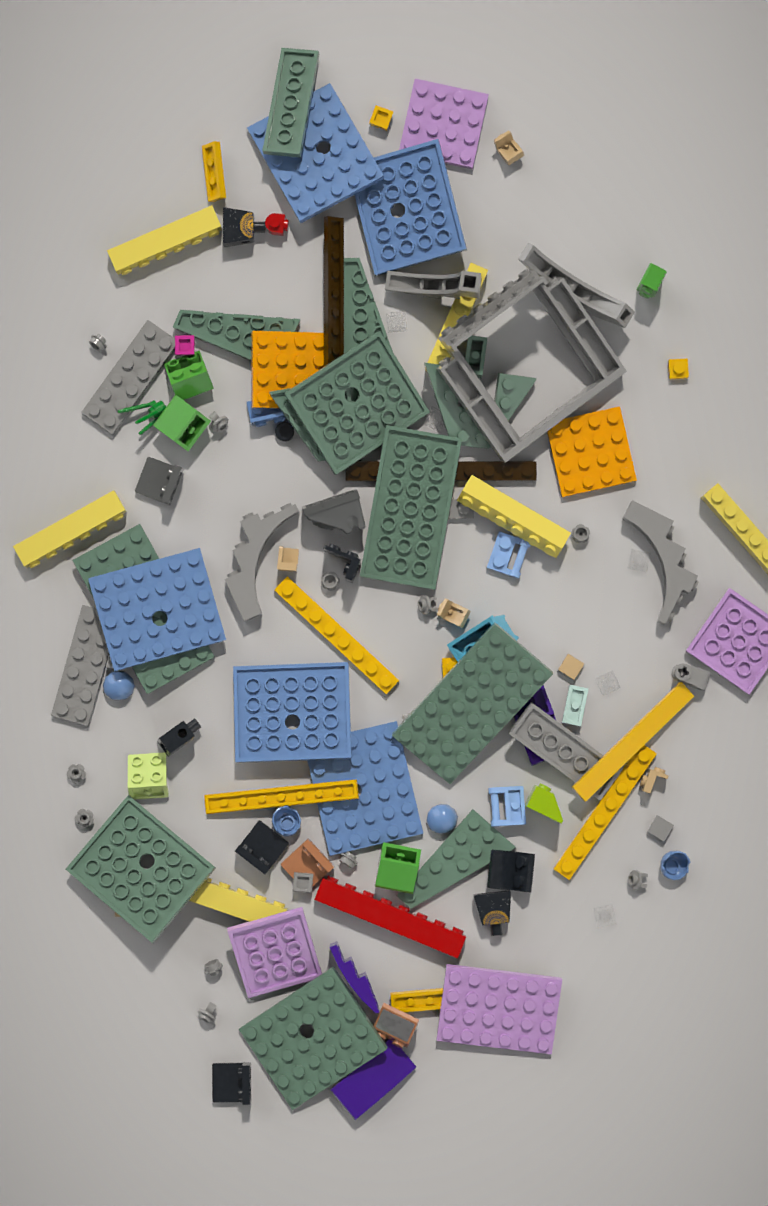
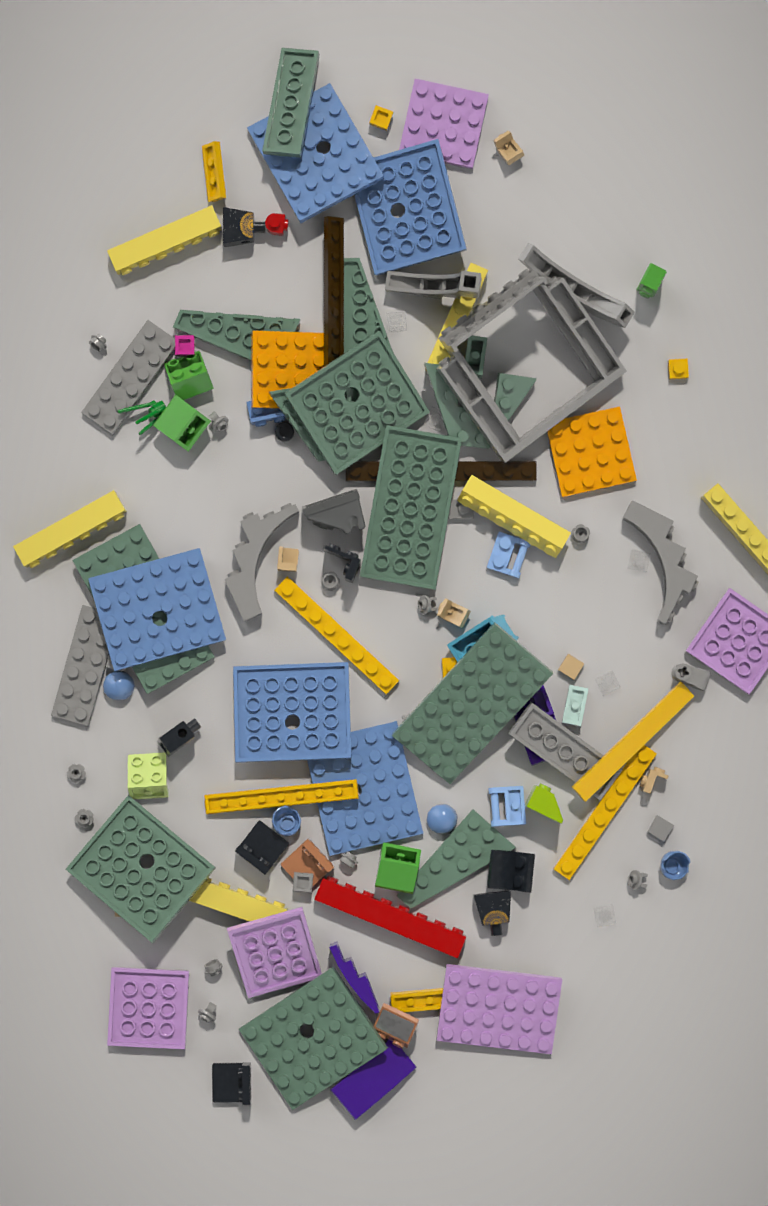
dark grey bracket [135,457,184,505] -> none
none -> lavender plate [107,967,189,1049]

